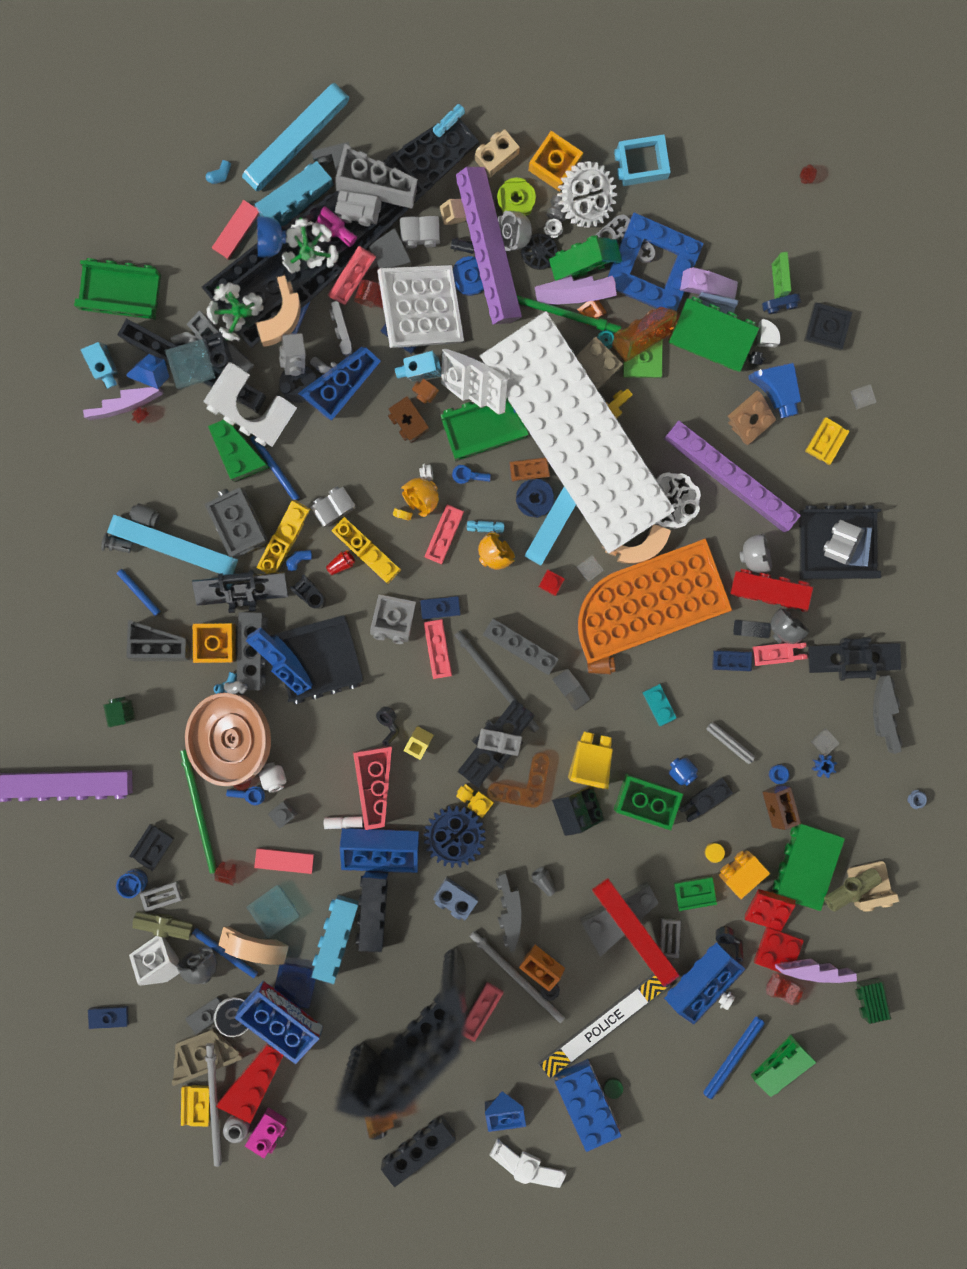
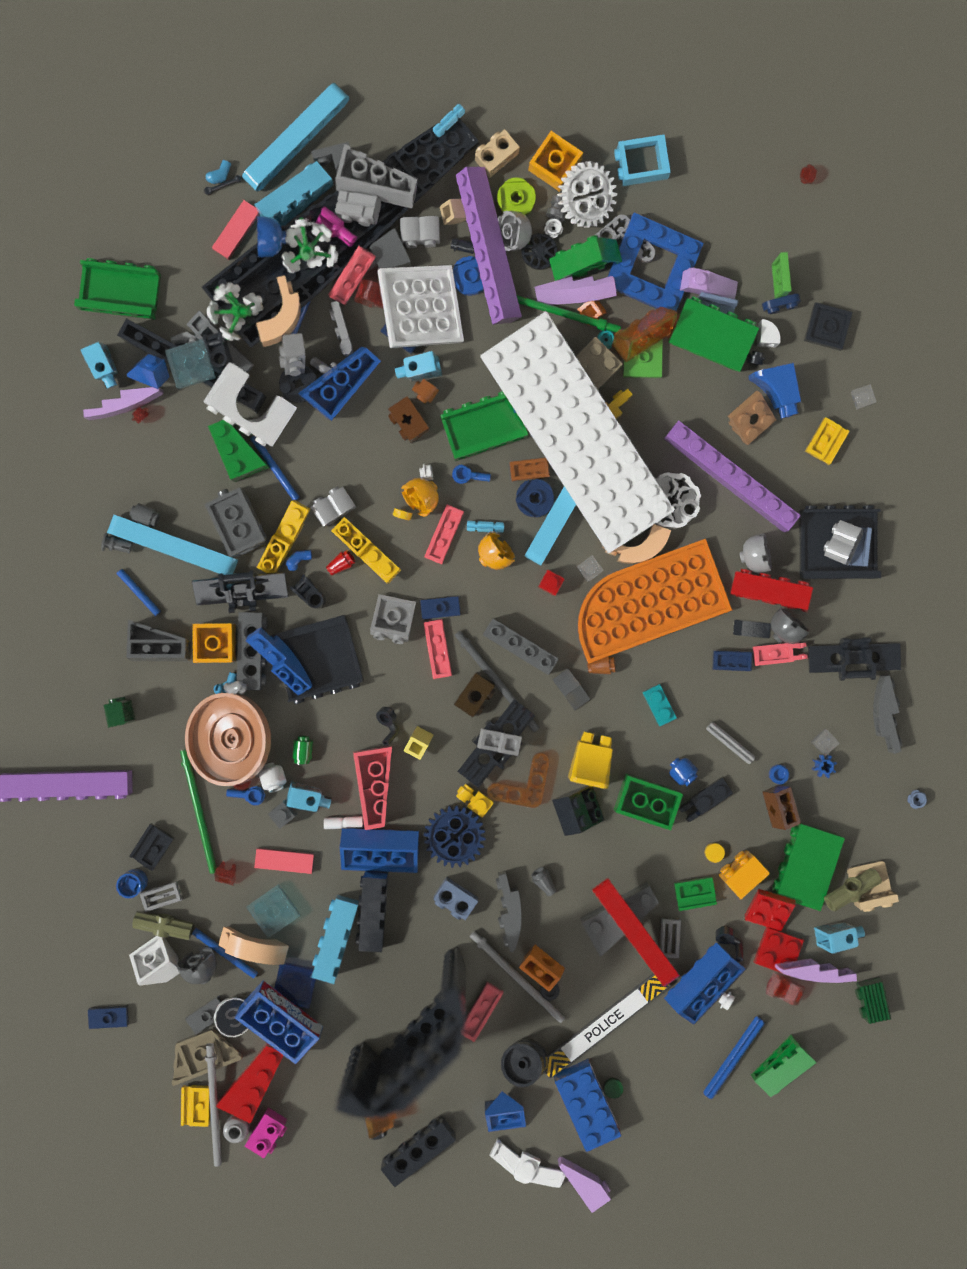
white slope [441,349,507,414] -> none
none -> black hinge [204,175,242,196]
none -> medium azure torso [286,781,332,812]
none -> green brick [293,735,313,764]
none -> dark brown brick [454,672,495,718]
none -> black wheel [501,1038,548,1087]
none -> lavender slope [558,1156,611,1213]
none -> medium azure torso [814,922,865,954]

